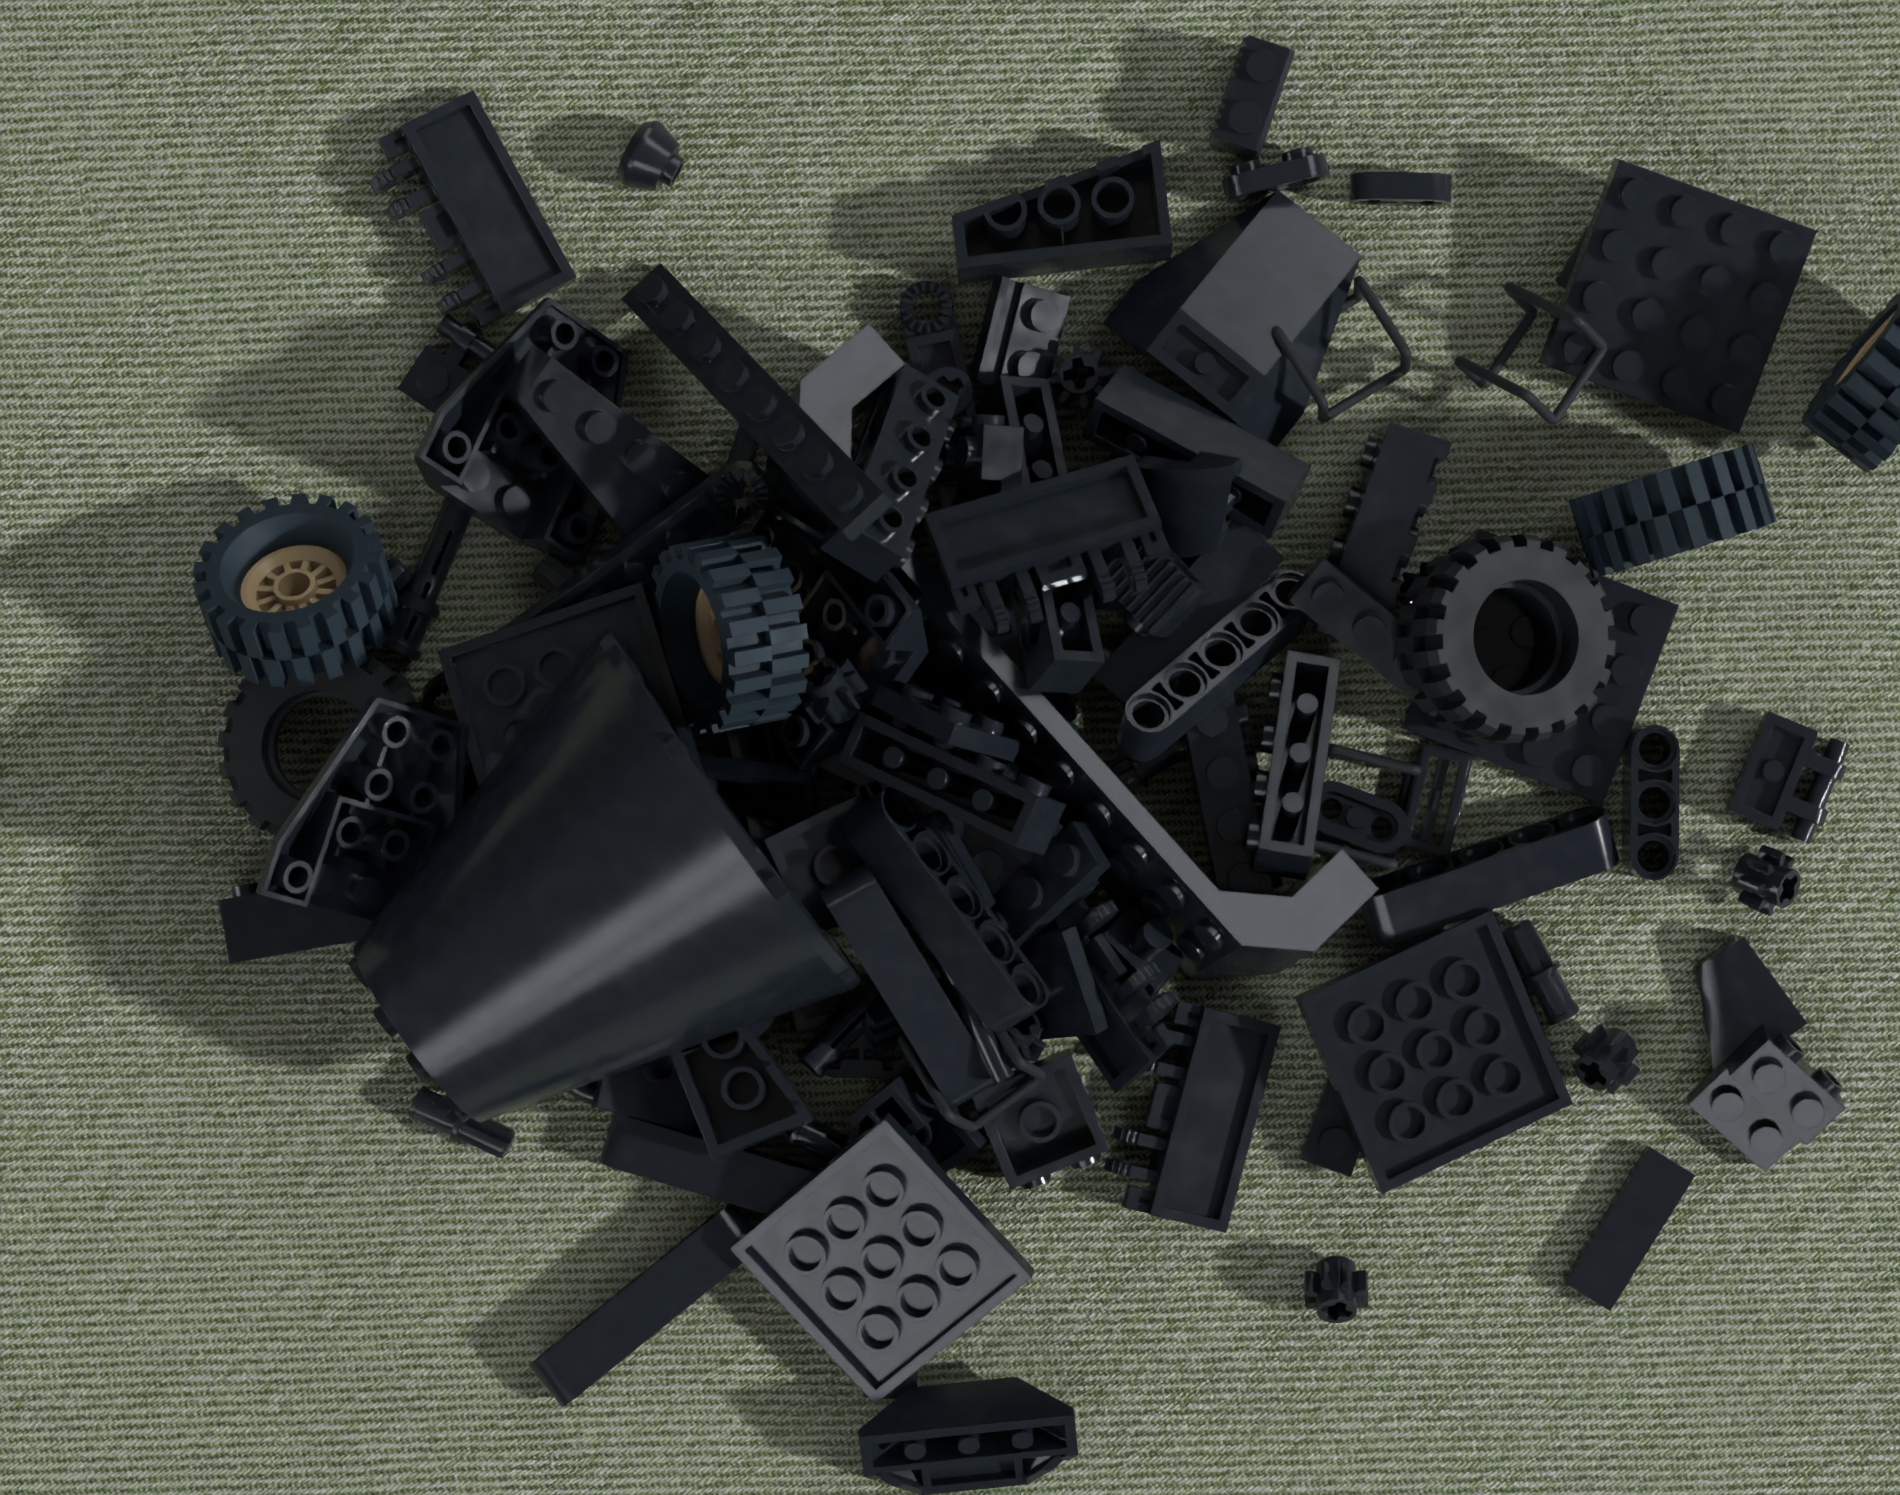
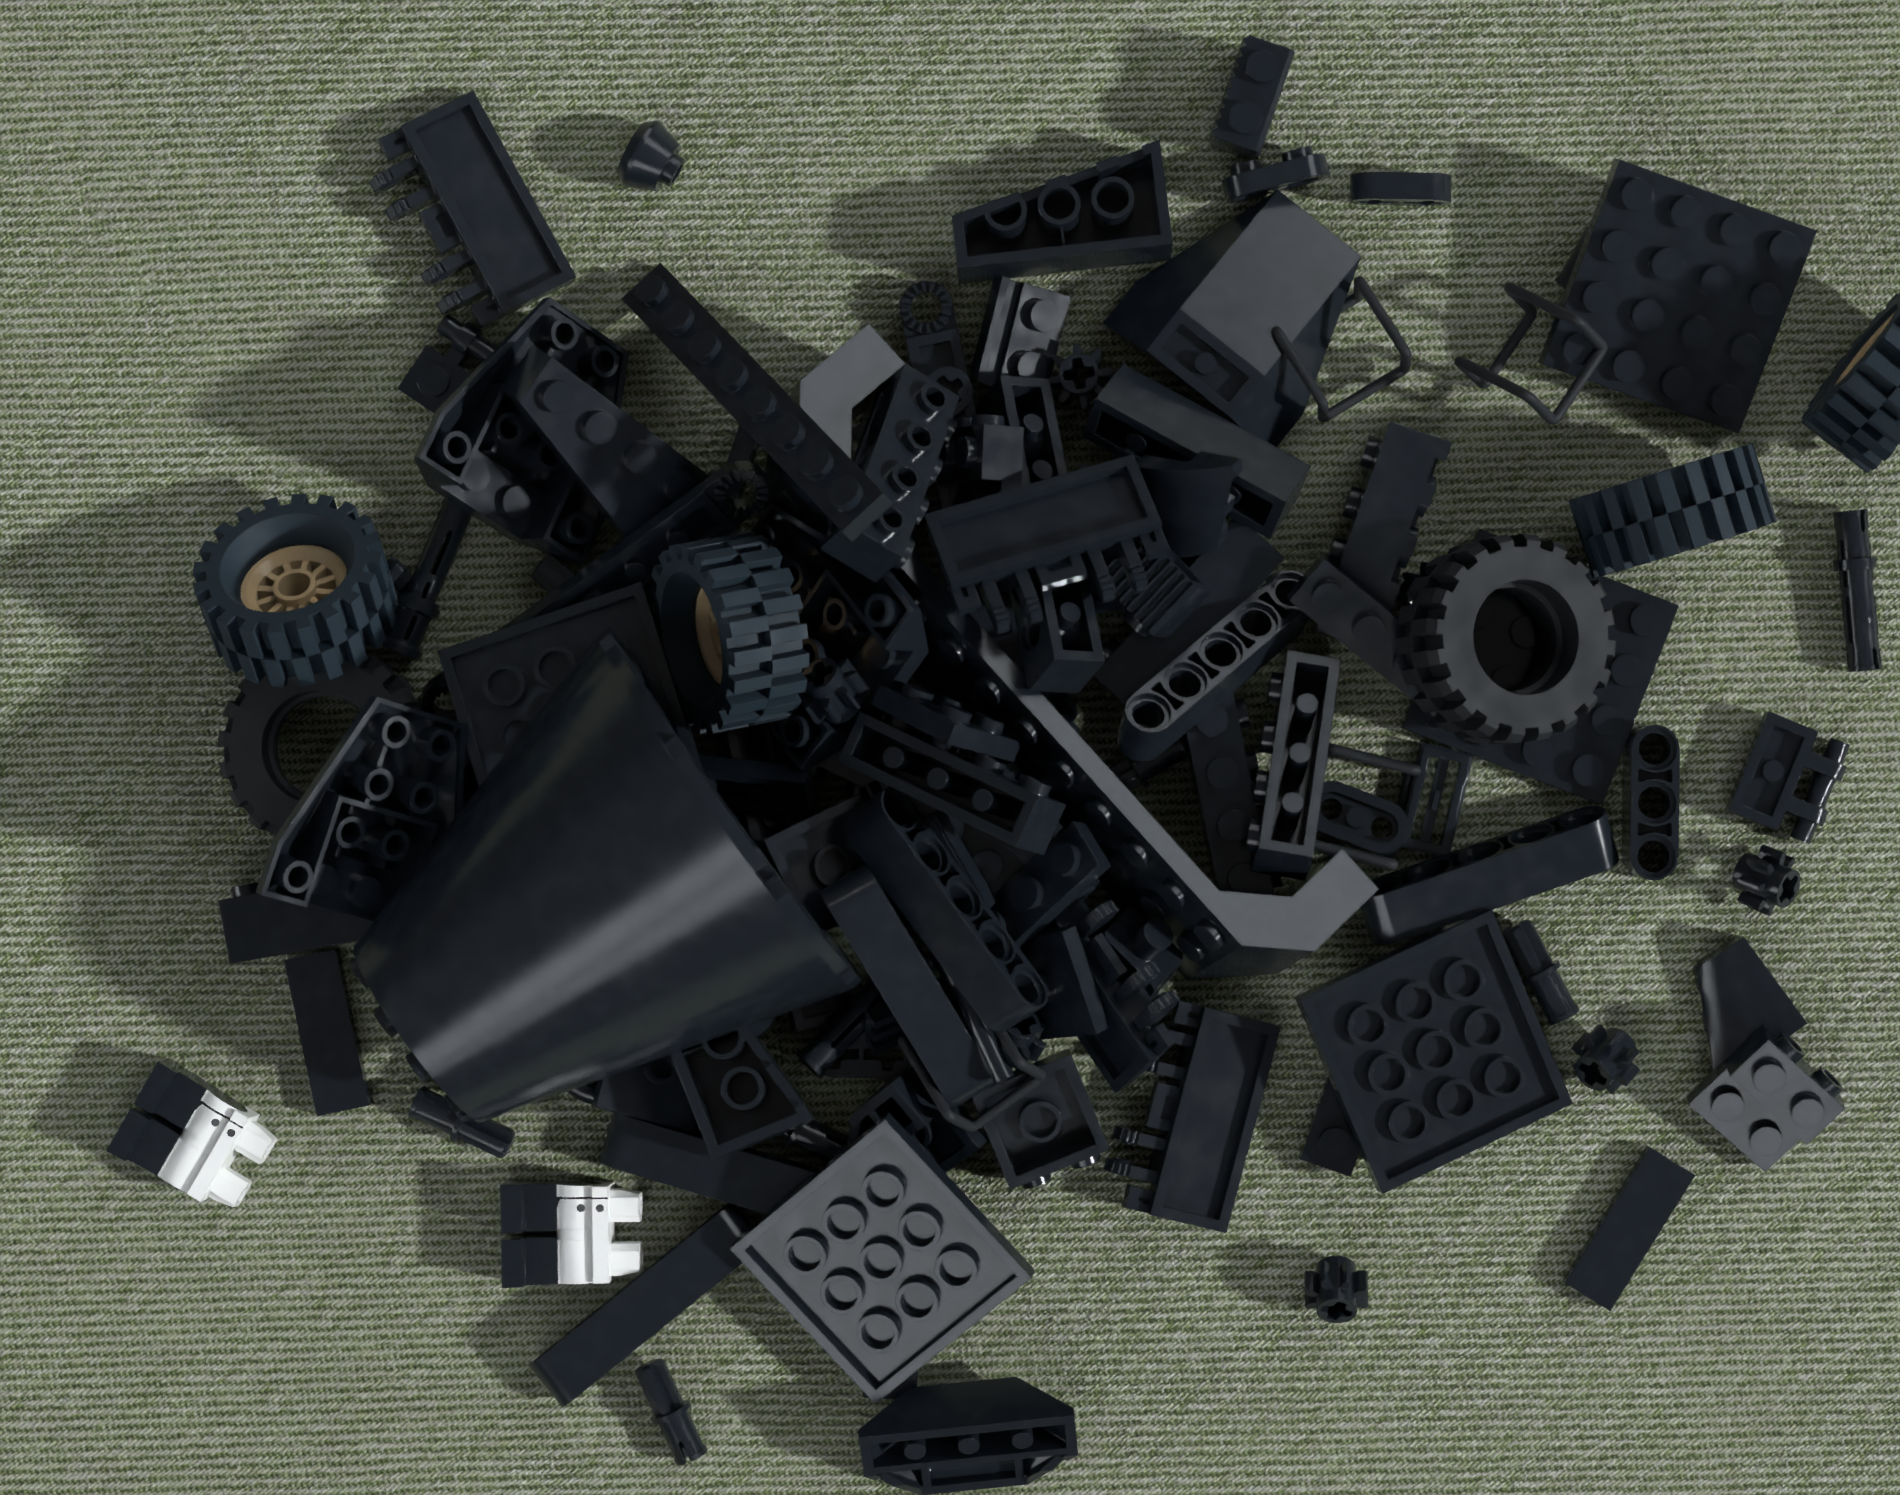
none -> hips [106,1059,277,1207]
none -> black tile [284,948,372,1116]
none -> hips [500,1179,643,1288]
none -> black axle [636,1358,708,1466]
none -> black pin [1832,509,1883,672]

